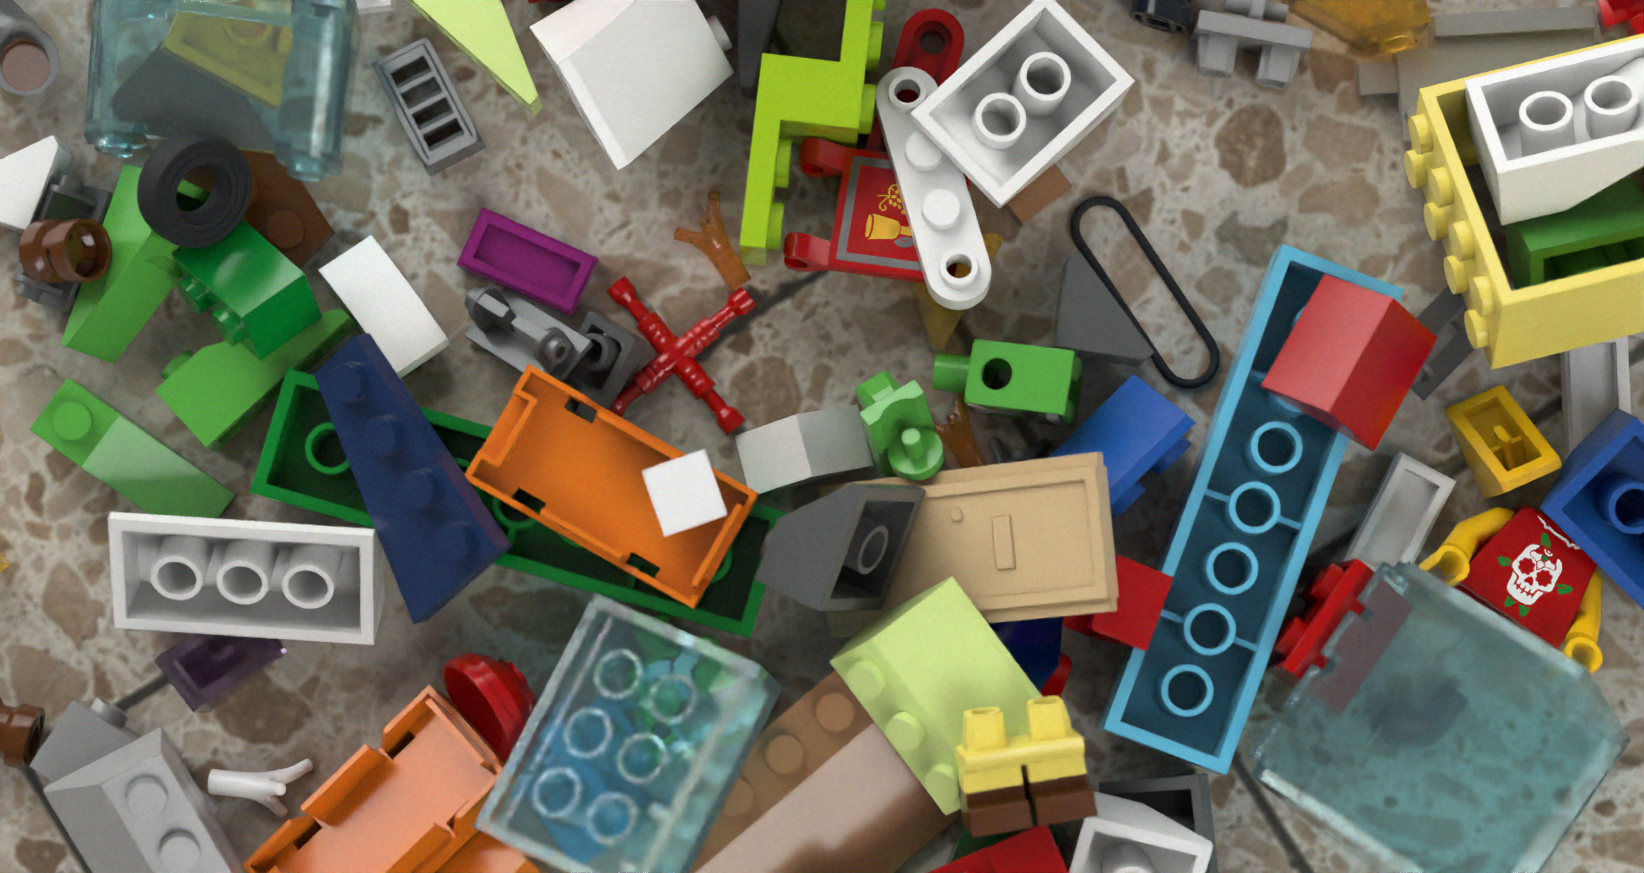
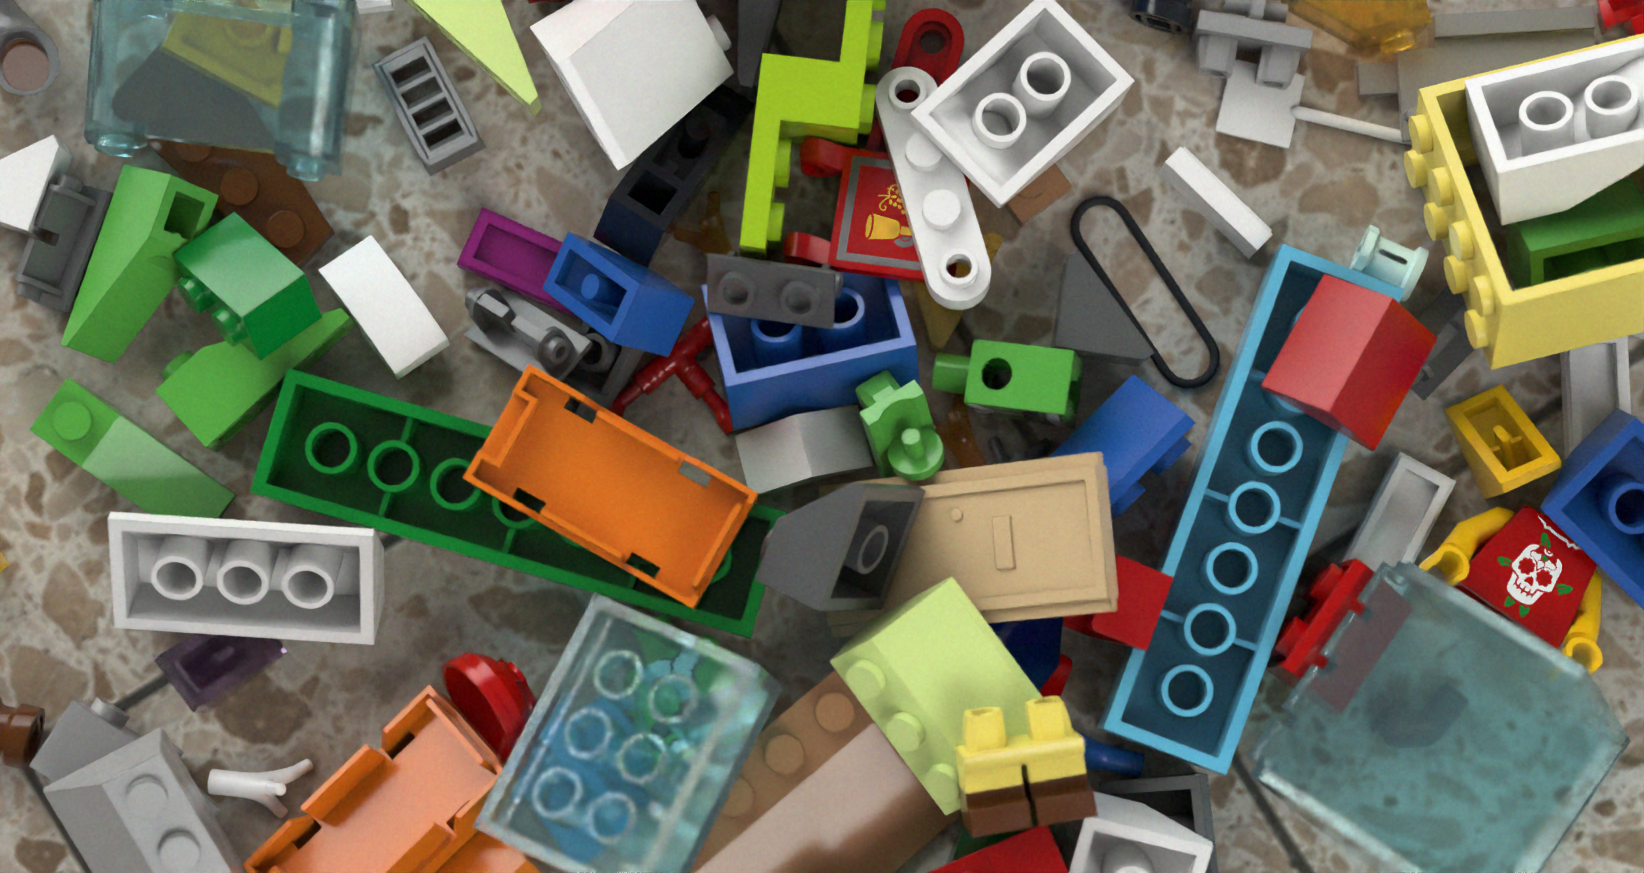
reddish brown wheel [19,218,112,283] -> none
black tyre [137,130,253,248] -> none
dark blue wing [314,333,512,624] -> none
white slope [641,449,727,537] -> none
none -> blue slope [542,232,695,357]
none -> black slope [593,84,755,268]
none -> blue slope [701,271,920,430]
none -> dark grey hinge [707,251,843,329]
none -> blue bar [1071,726,1145,779]
none -> white tile [1158,146,1273,259]
none -> white piece [1215,59,1412,149]
none -> light aqua bush [1348,224,1429,302]

